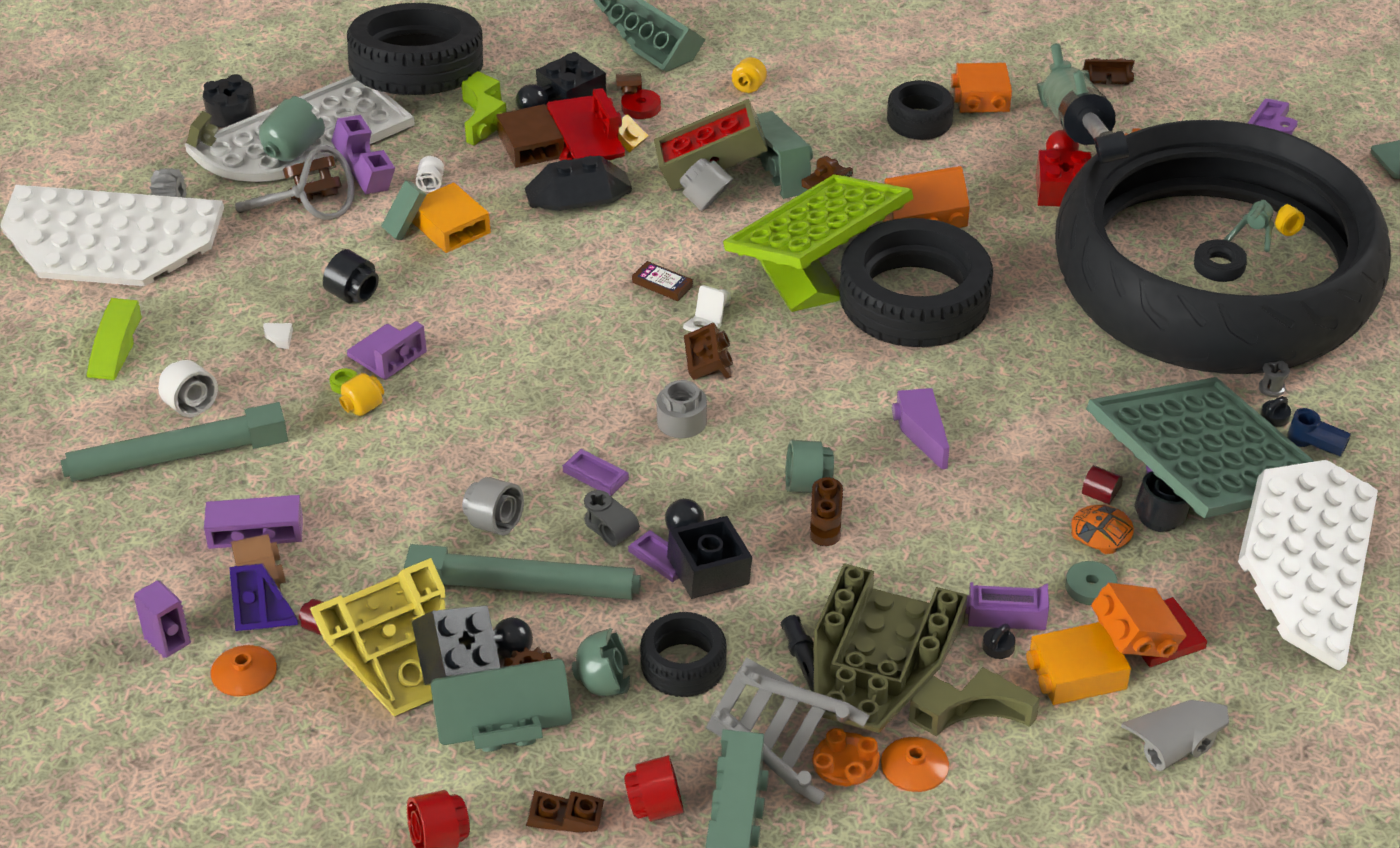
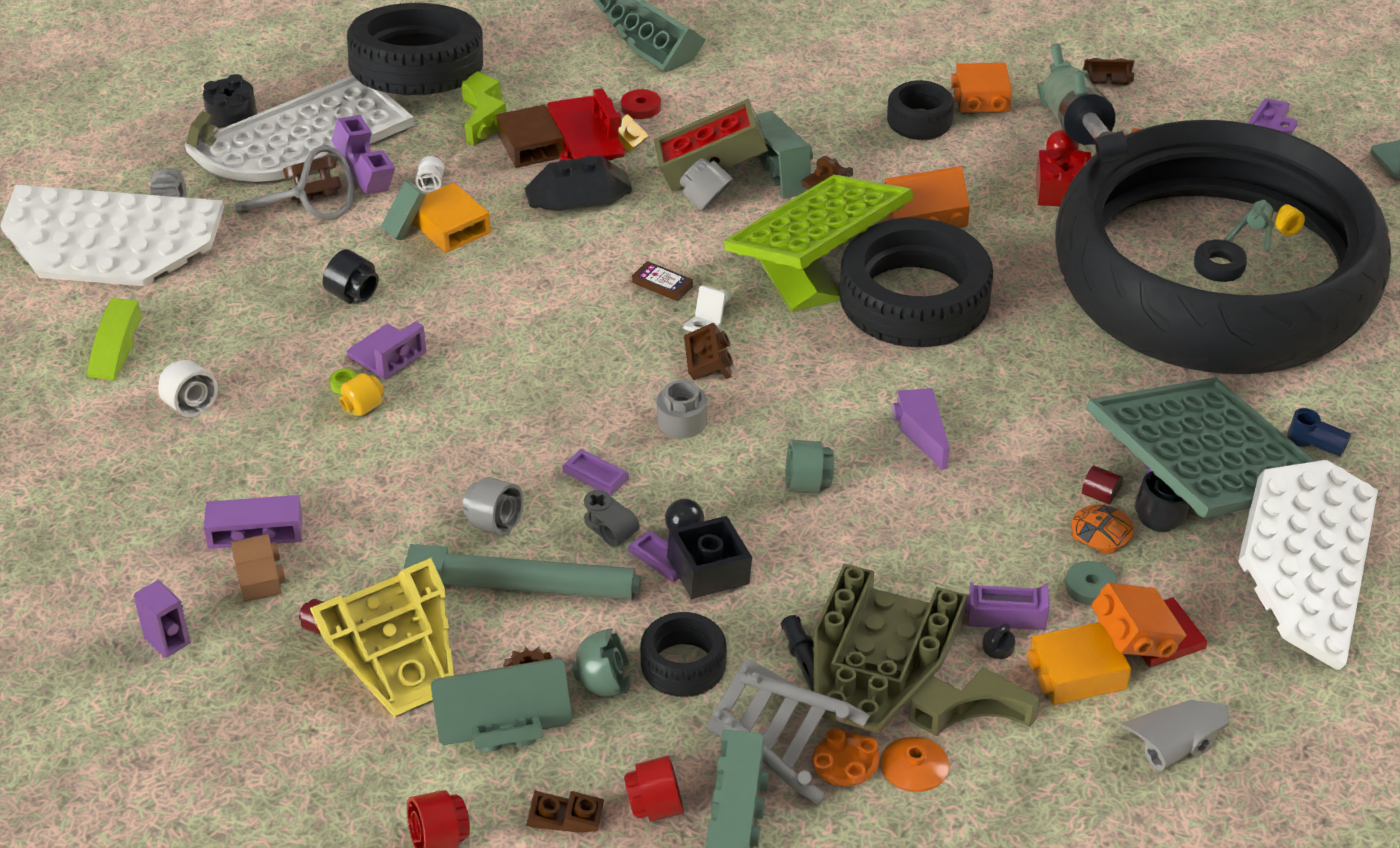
sand green brick [61,402,288,482] -> none
orange dish [211,645,277,696] -> none
dark purple wing [229,563,299,631] -> none
sand green cylinder [259,96,325,162] -> none
white tile [263,323,293,349] -> none
black brick [412,605,533,686] -> none
black brick [516,51,607,109] -> none
reddish brown slope [616,73,642,94] -> none
yellow head [731,57,767,93] -> none
reddish brown brick [810,477,843,546] -> none
flat silver bush [1259,361,1290,397] -> none
black tile [1260,396,1291,427] -> none

